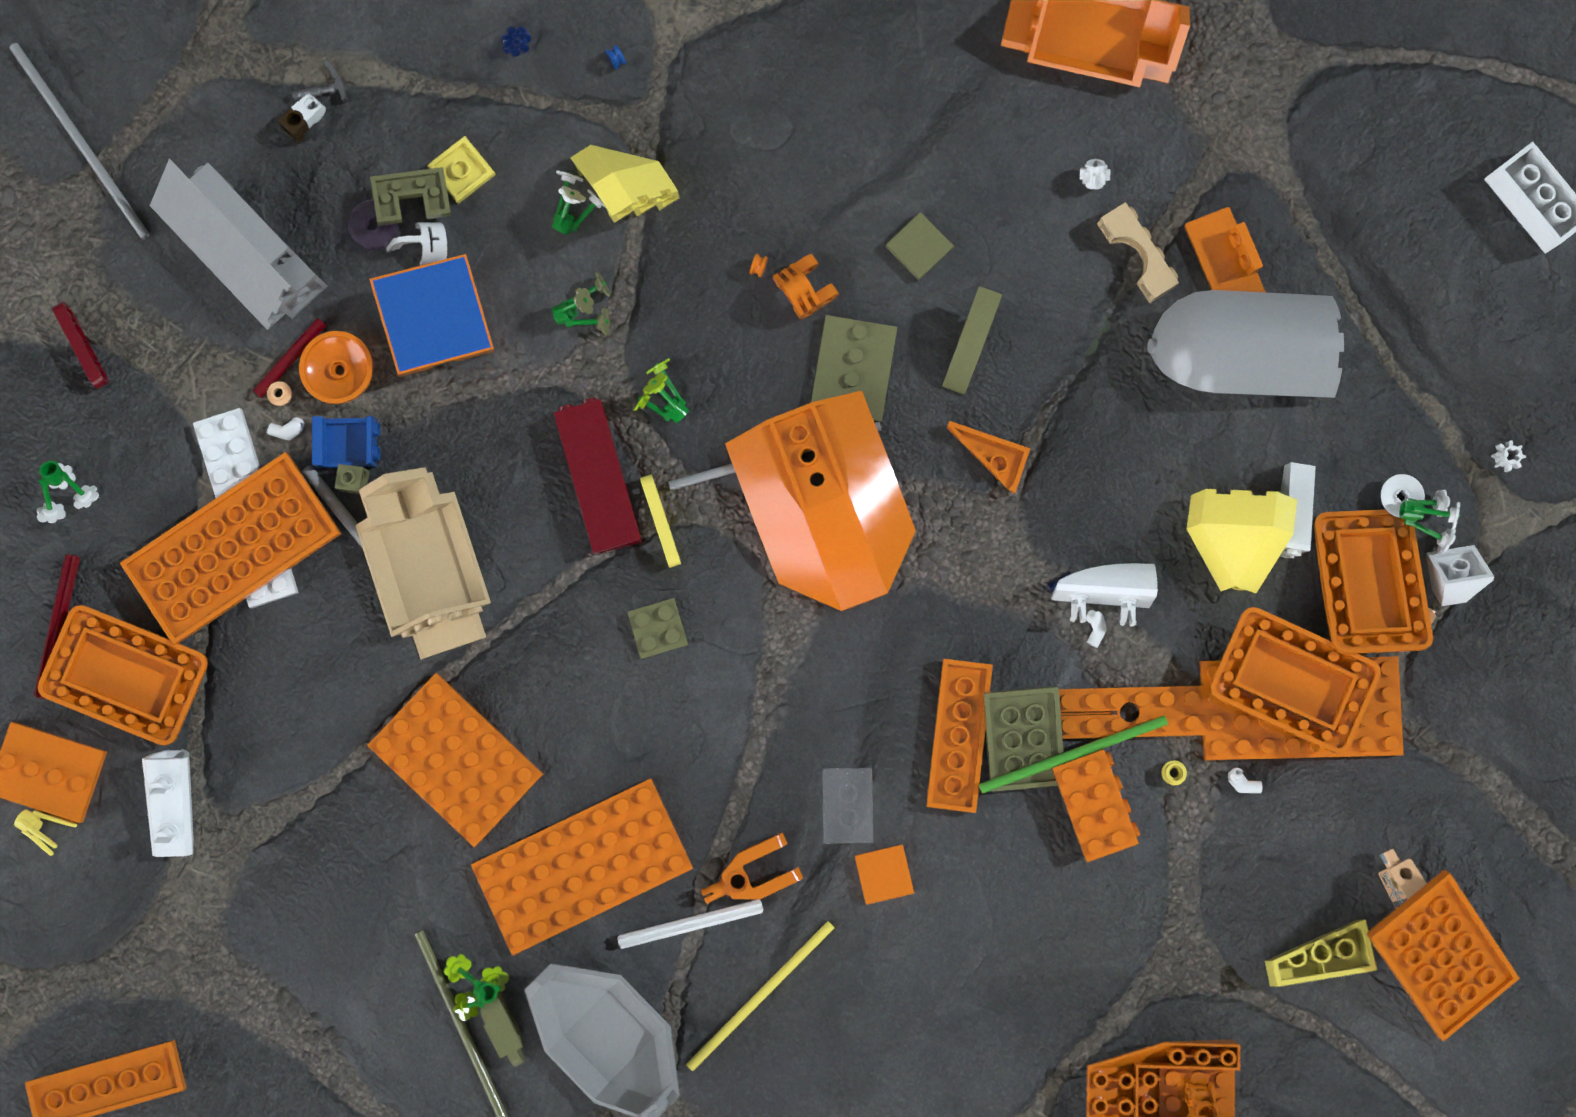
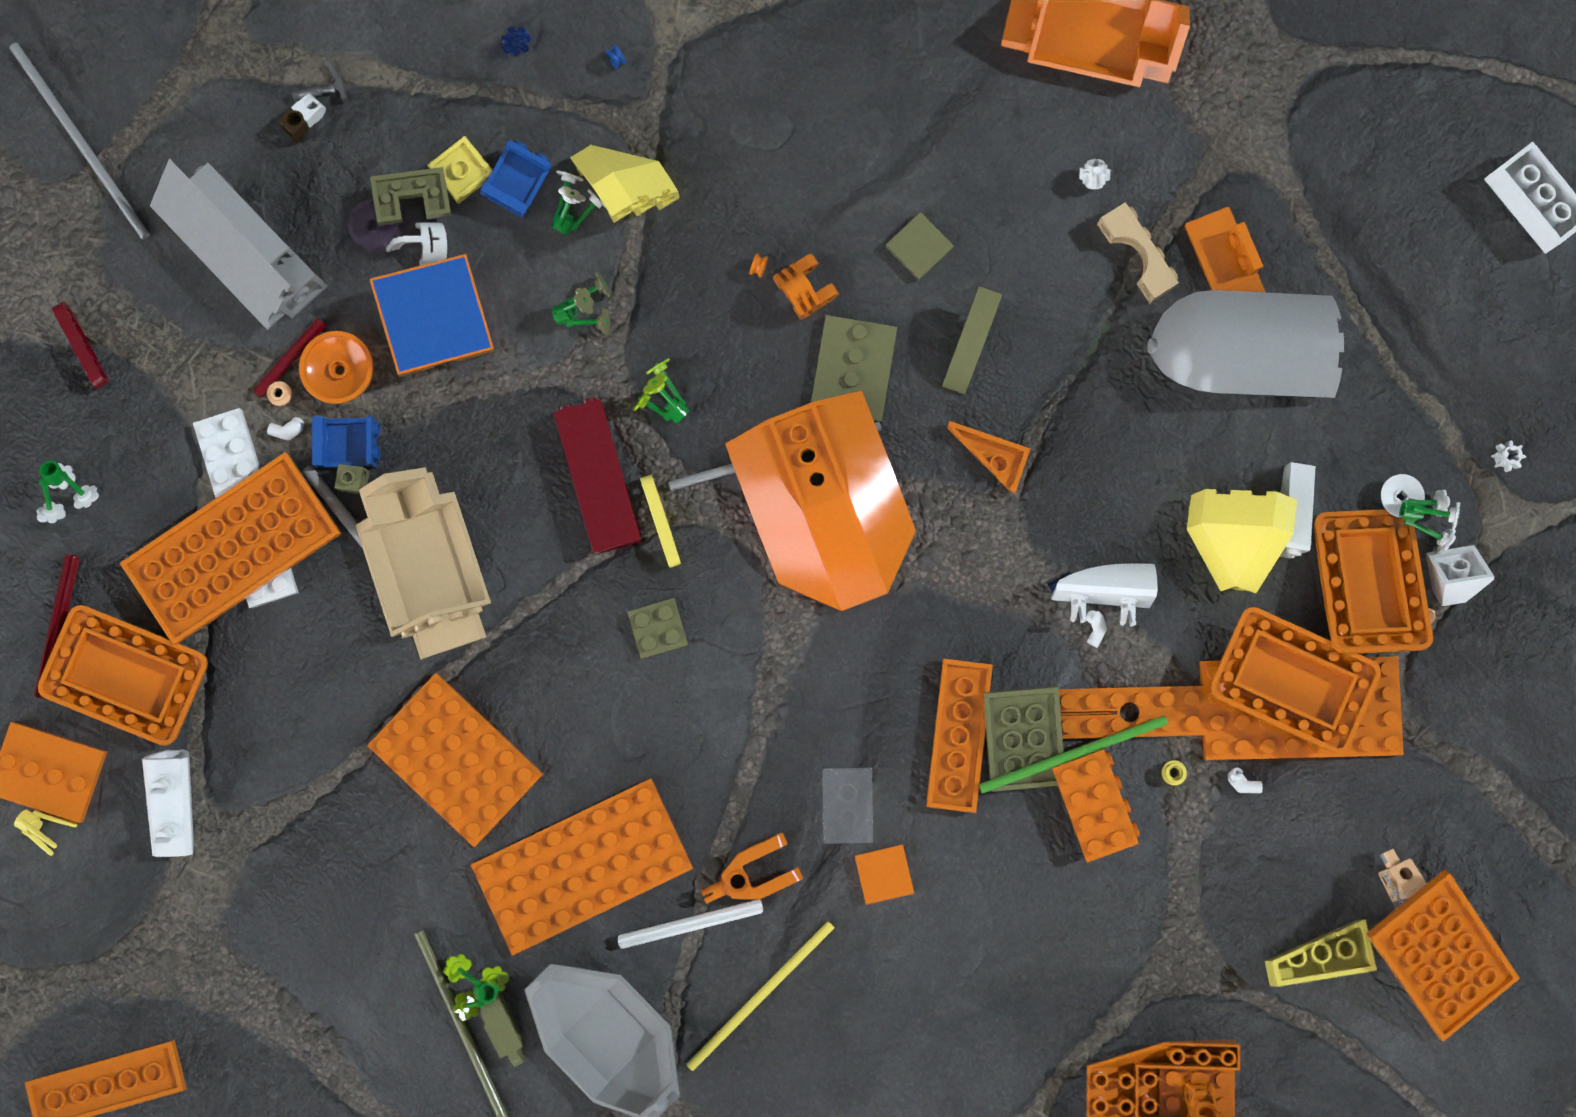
none -> blue panel [480,140,551,218]

